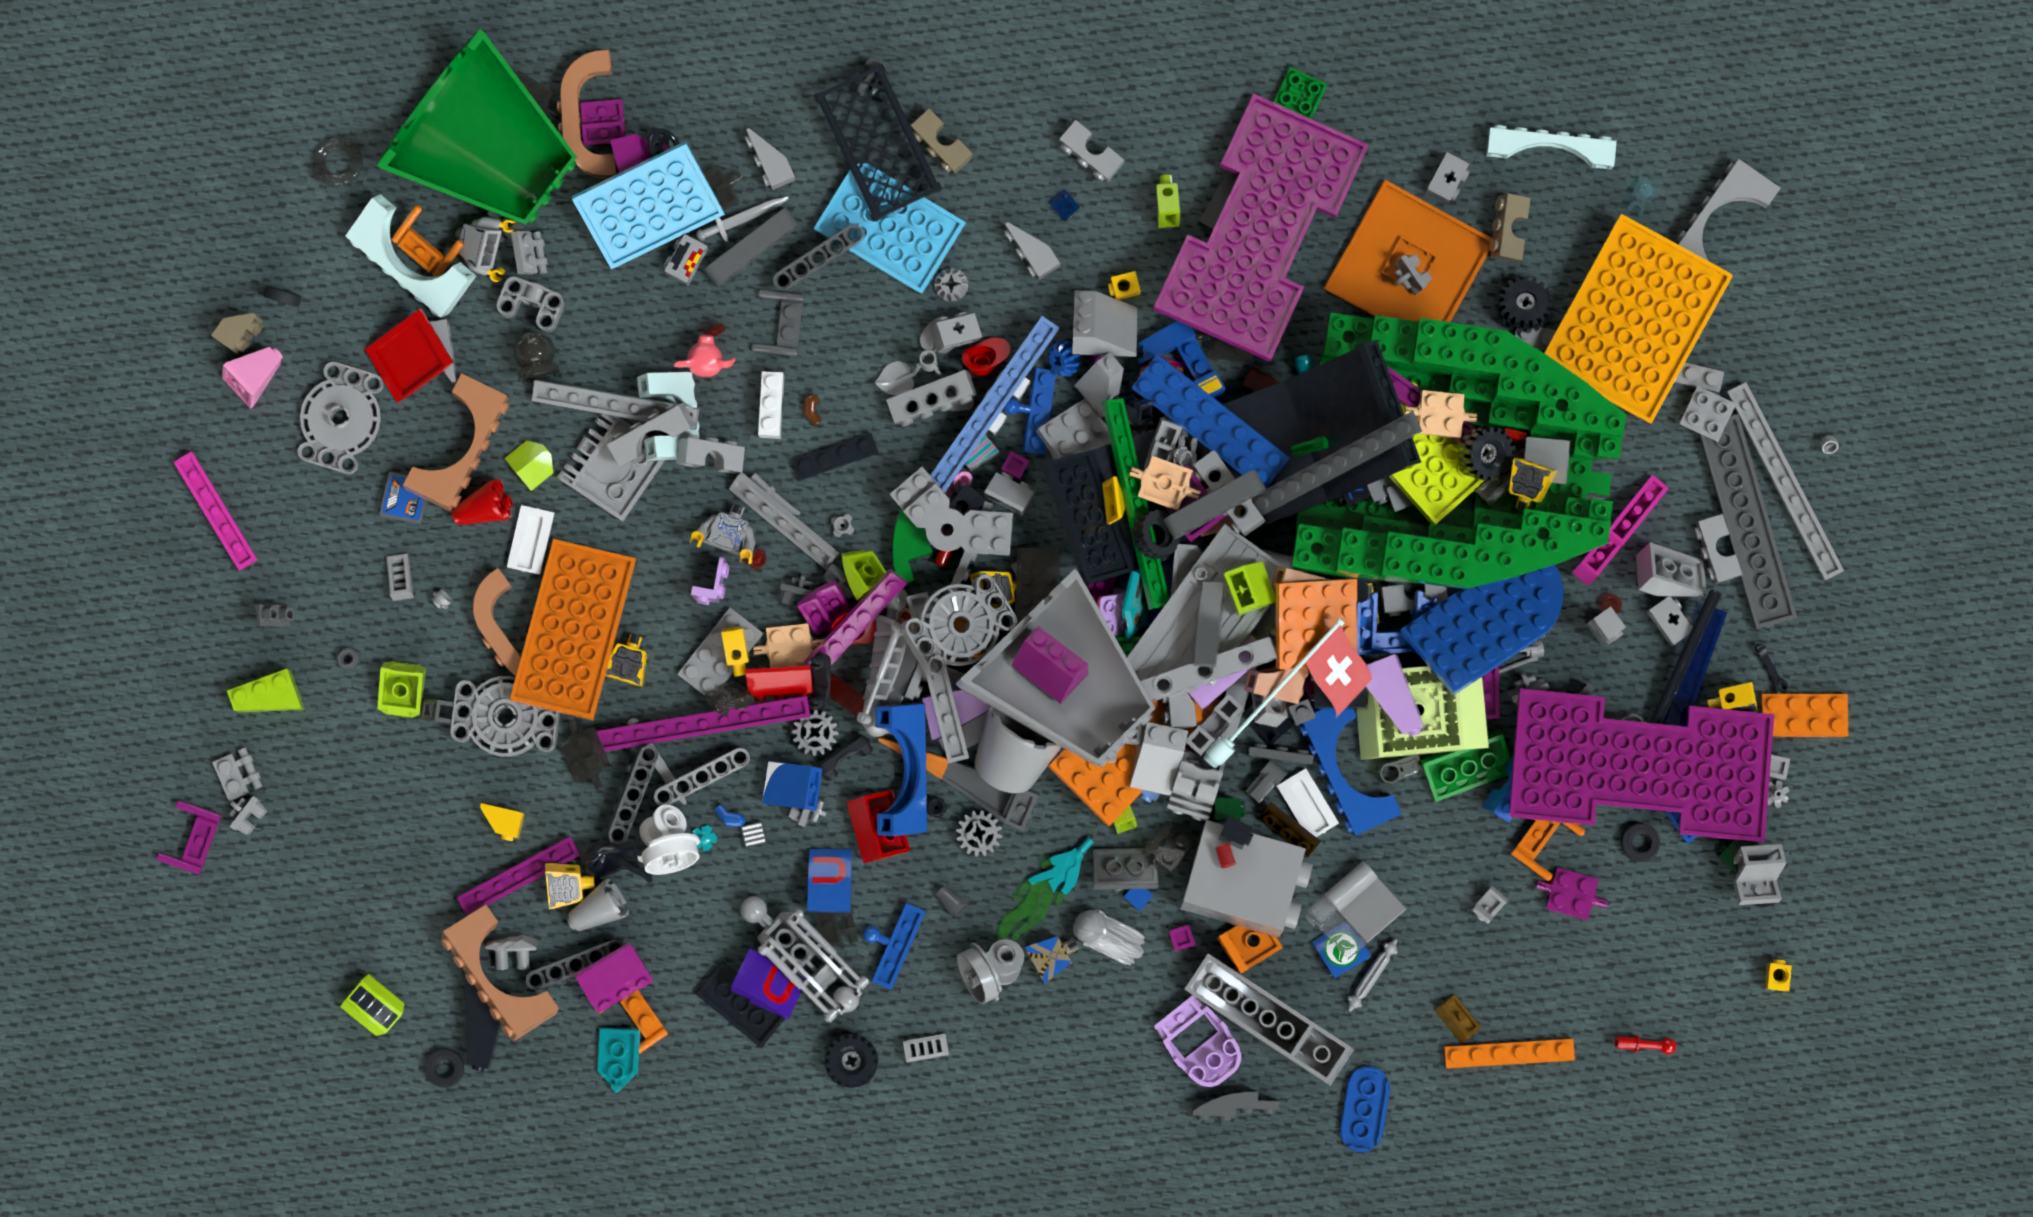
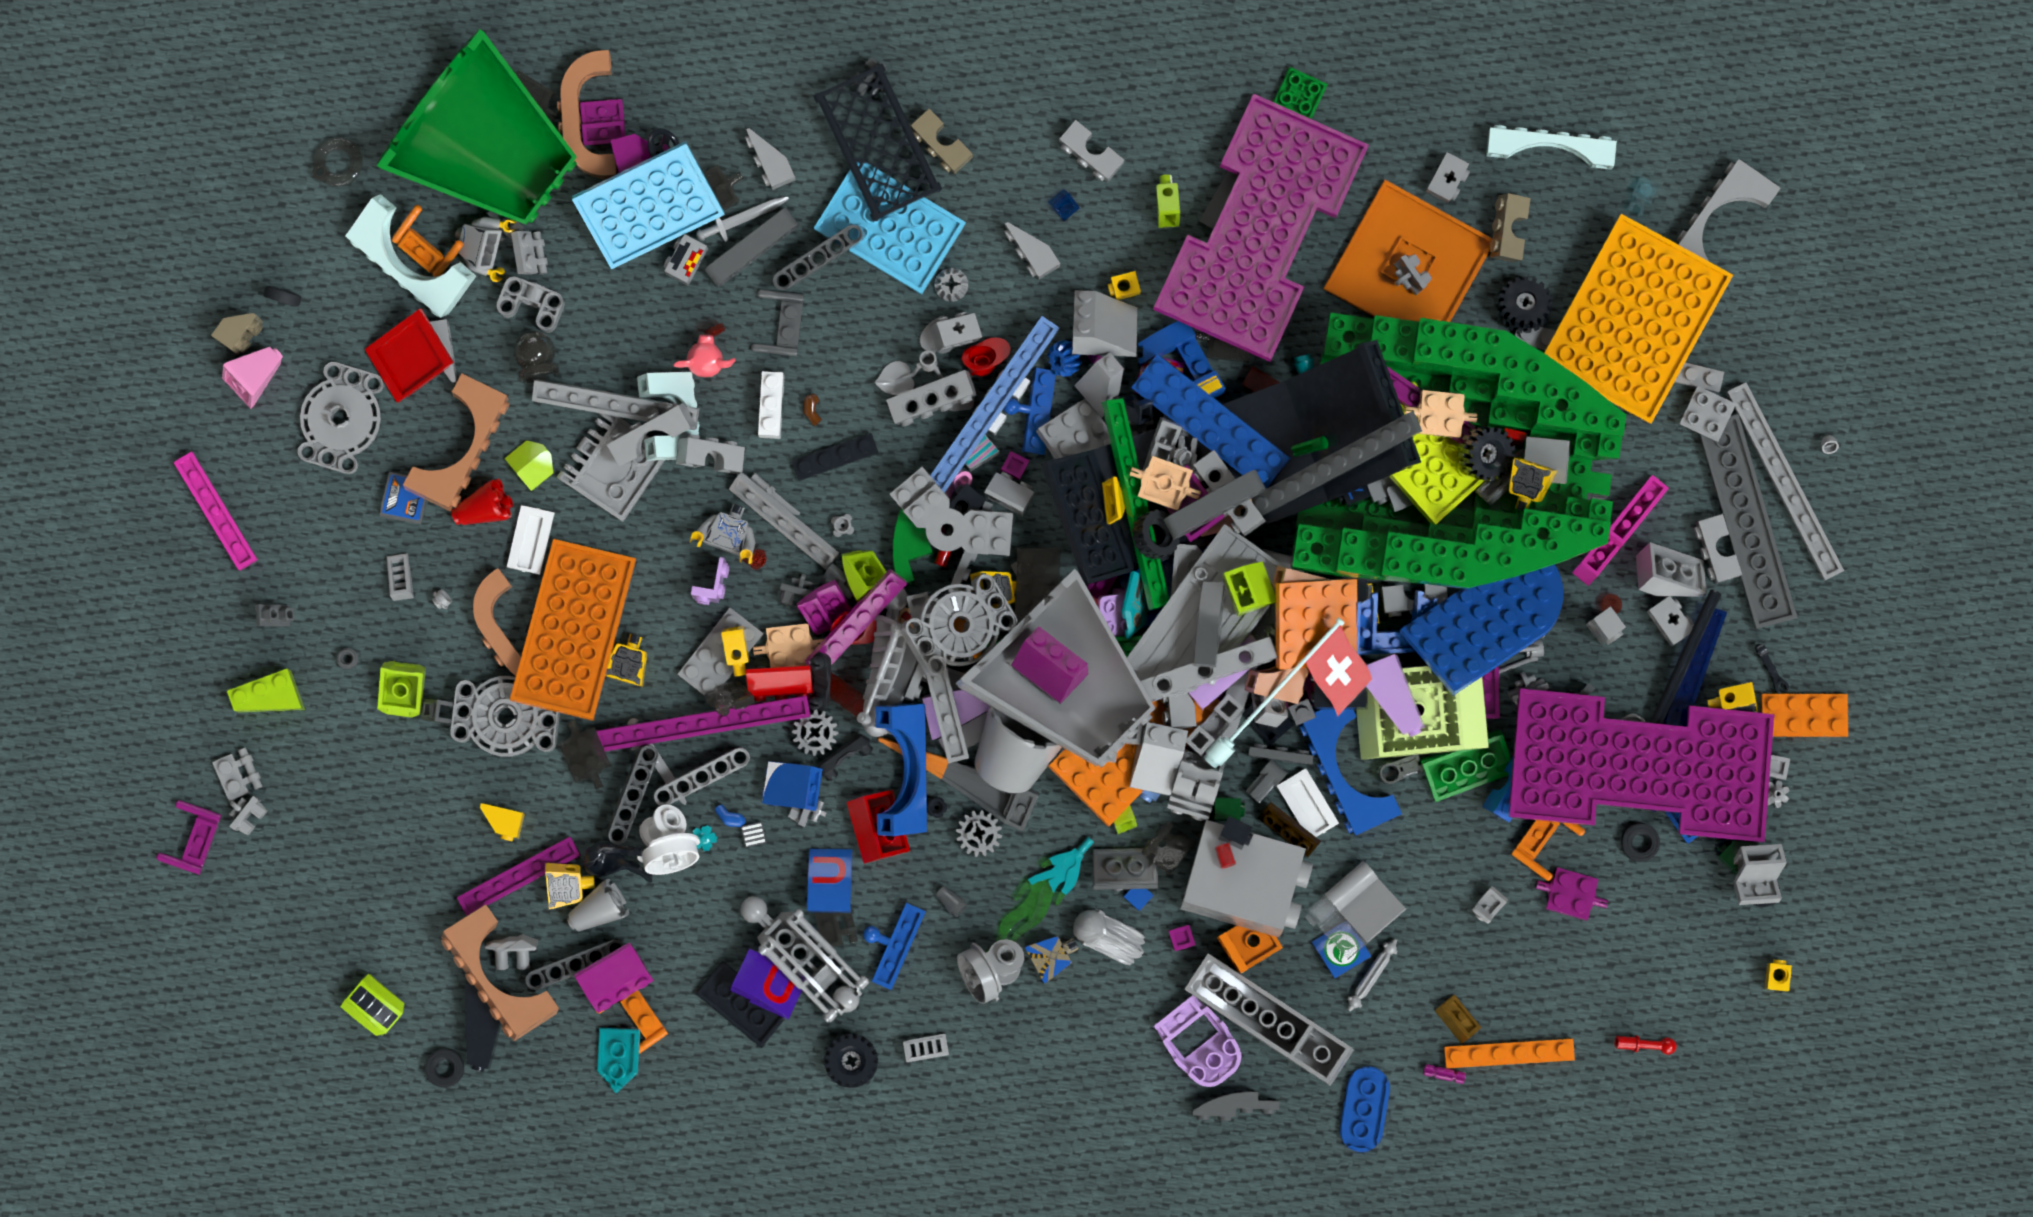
none -> magenta axle [1423,1064,1466,1084]

